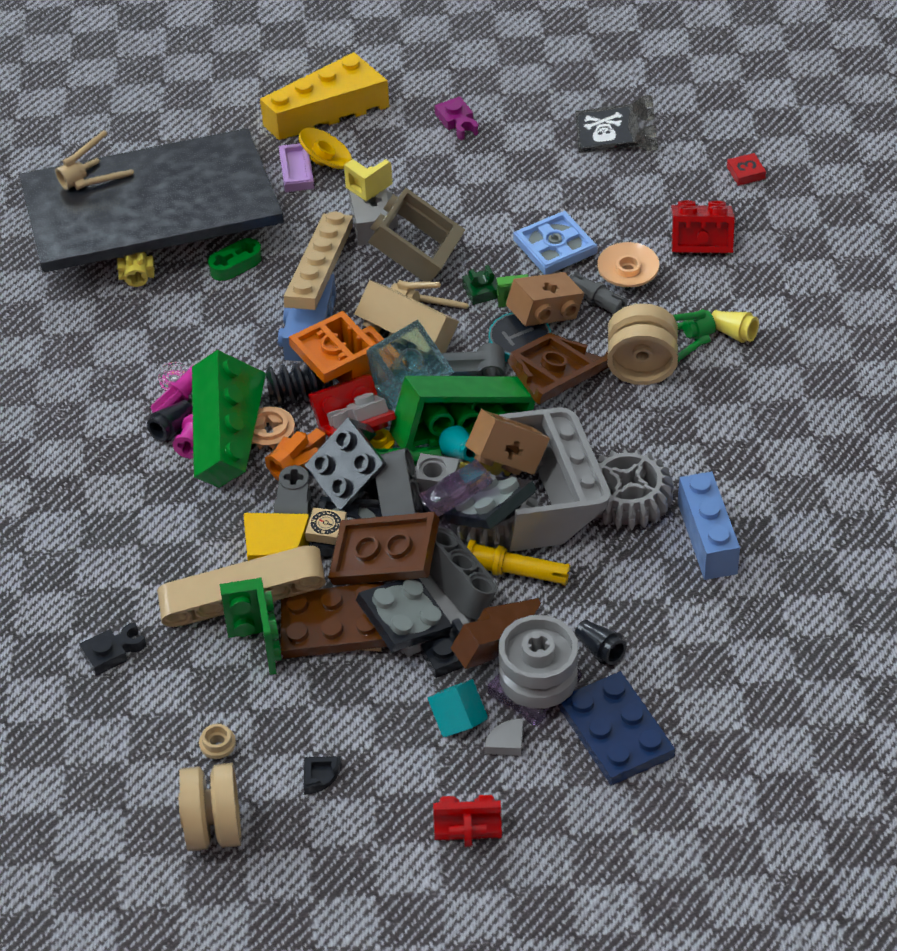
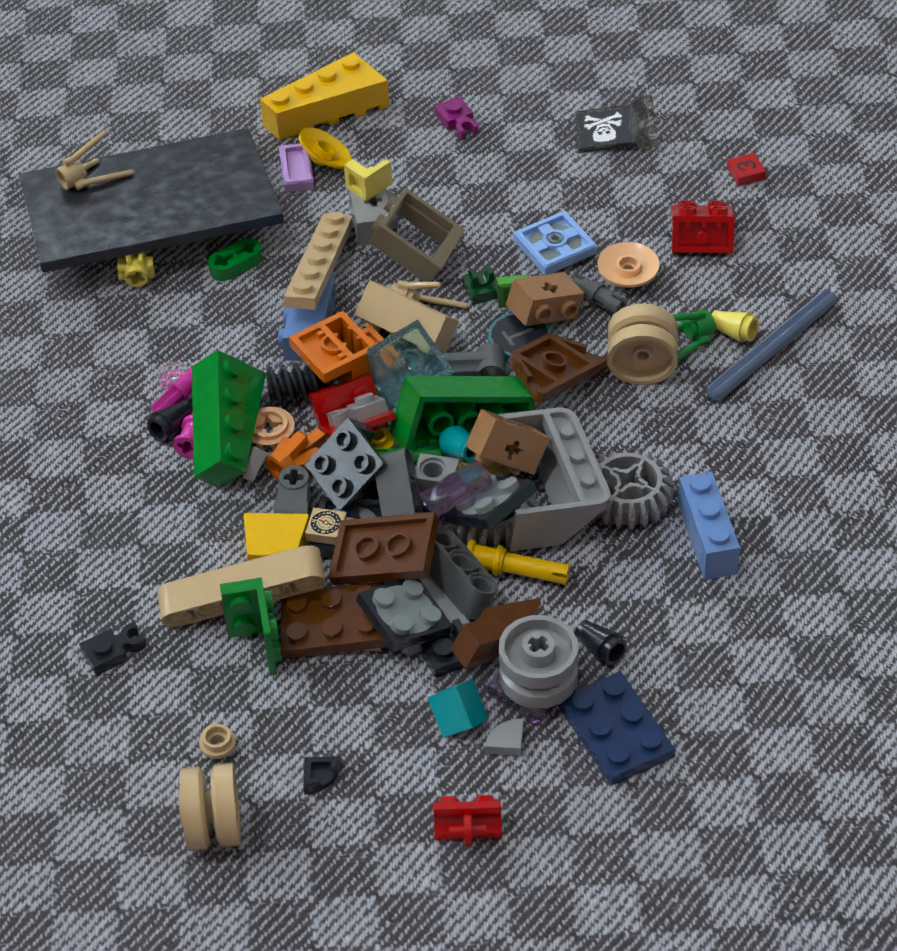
none -> light grey tile [242,445,267,482]
none -> sand blue axle [706,289,837,402]

